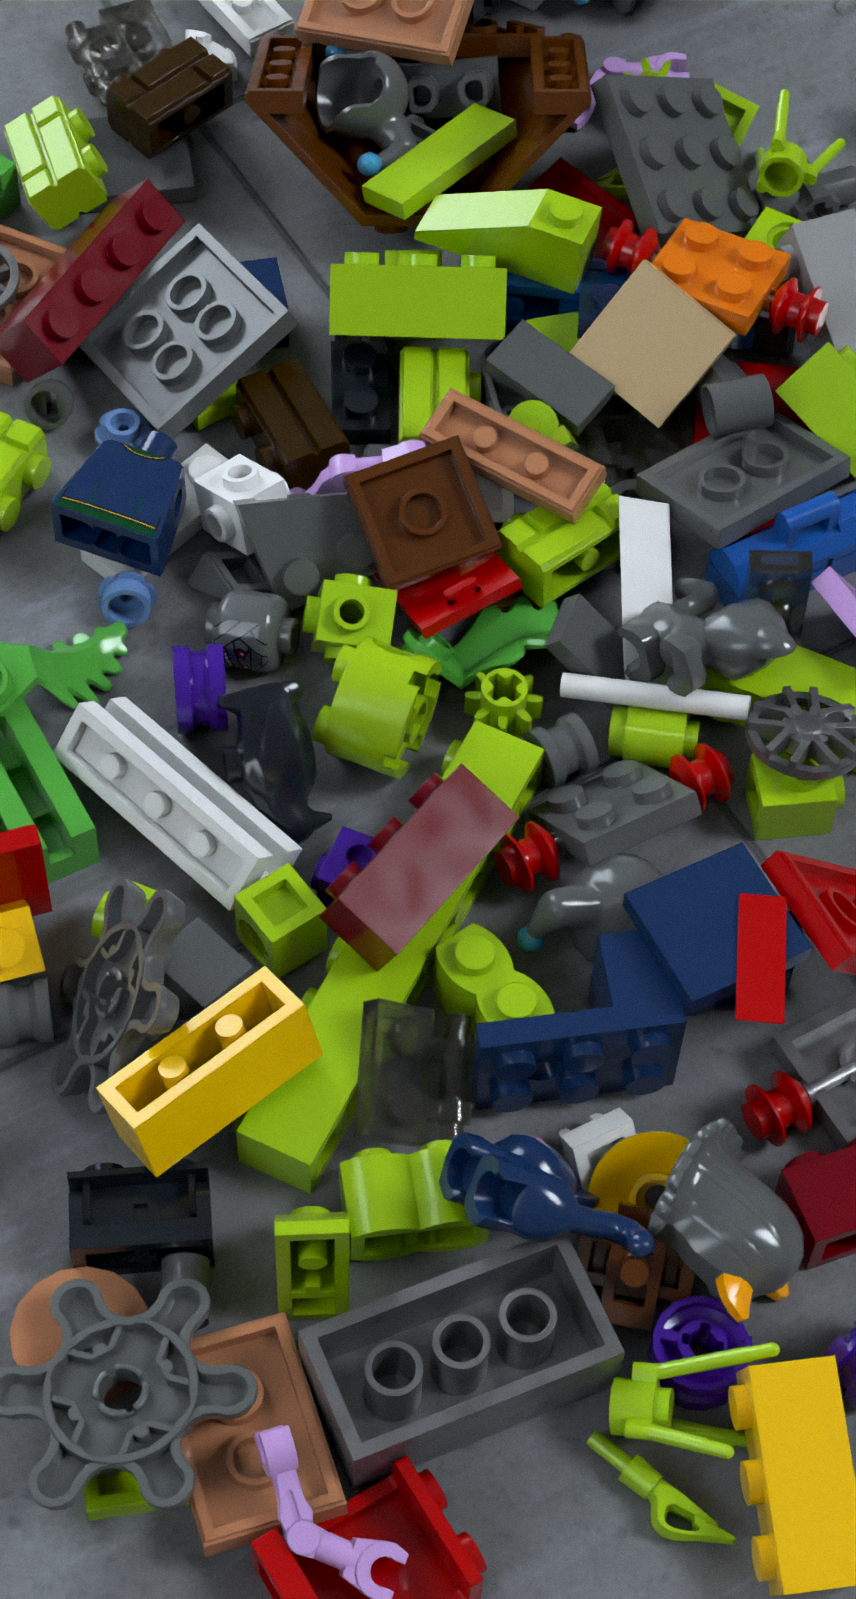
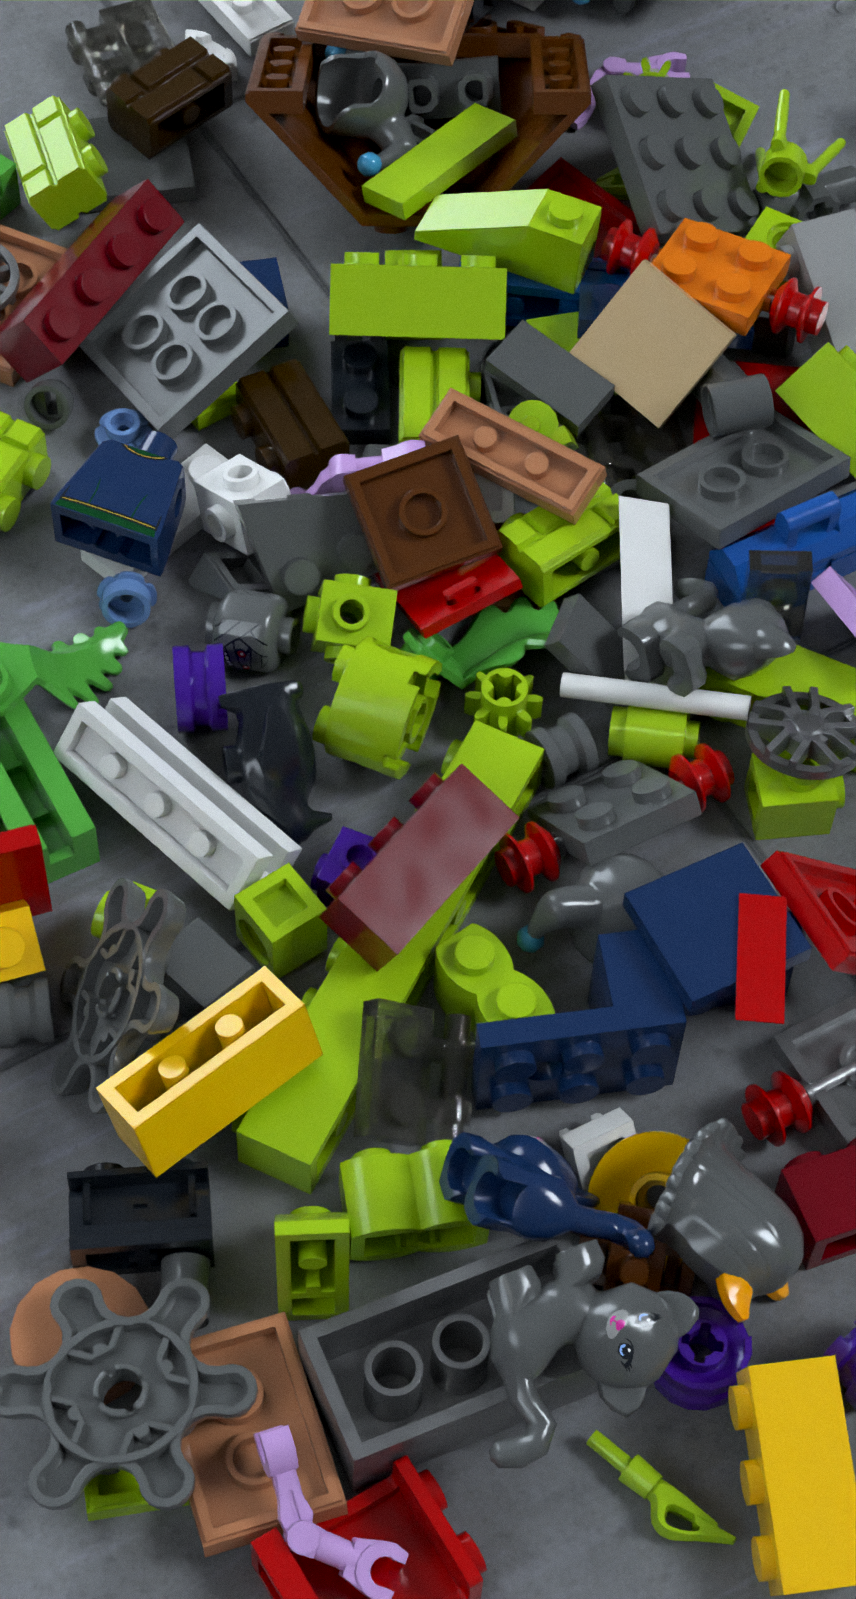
lime plant [609,1342,780,1459] -> none
none -> dark grey animal [486,1239,699,1468]

